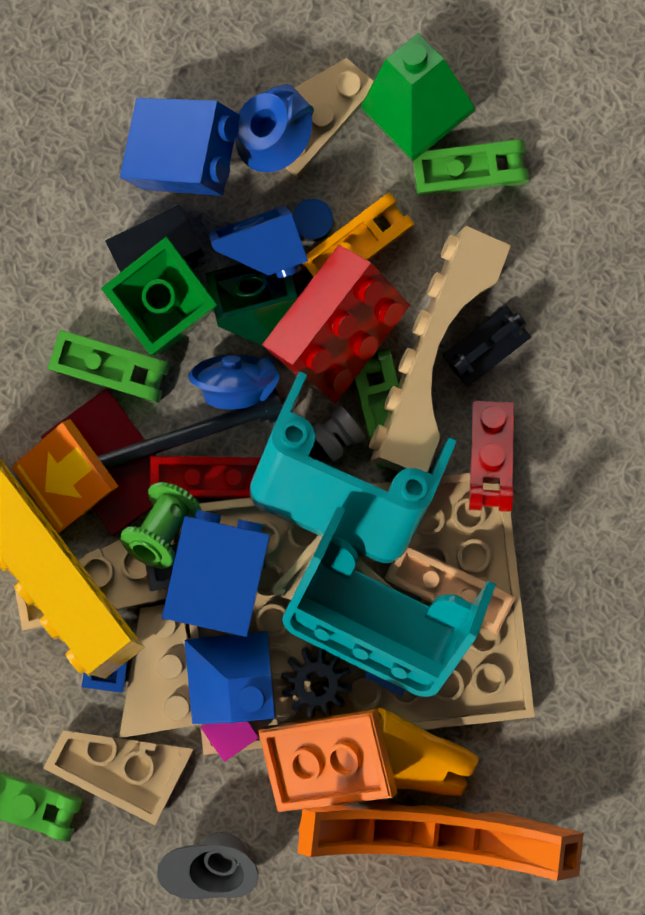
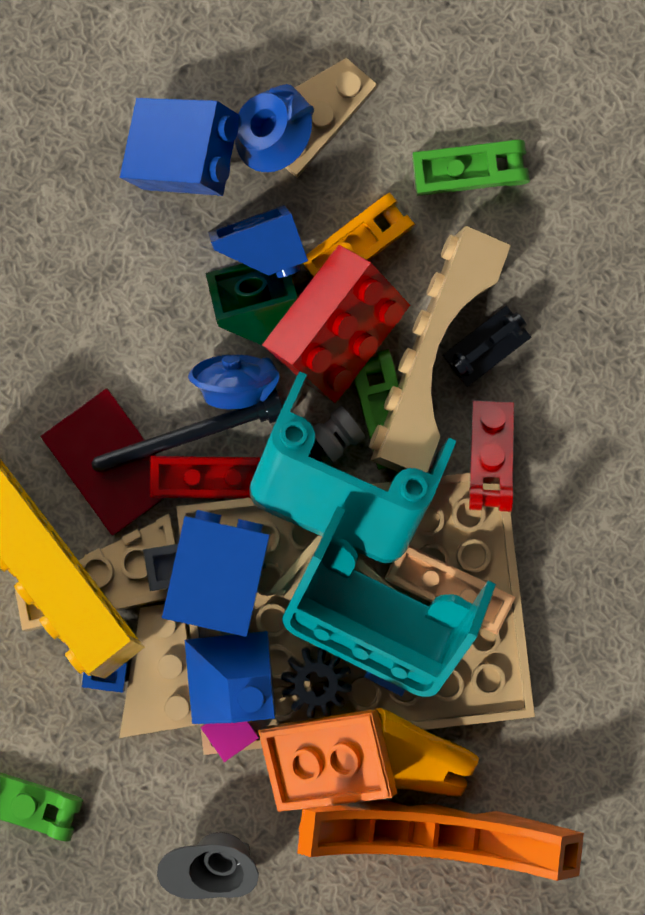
orange tile [11,419,119,533] -> none
tan wing [43,730,194,825] -> none
bright green plate [48,330,171,403] -> none
green slope [101,237,218,356] -> none
black brick [105,204,204,272] -> none
bright green hose [120,482,202,568] -> none
blue tile [293,199,333,242] -> none
green slope [361,33,475,162] -> none

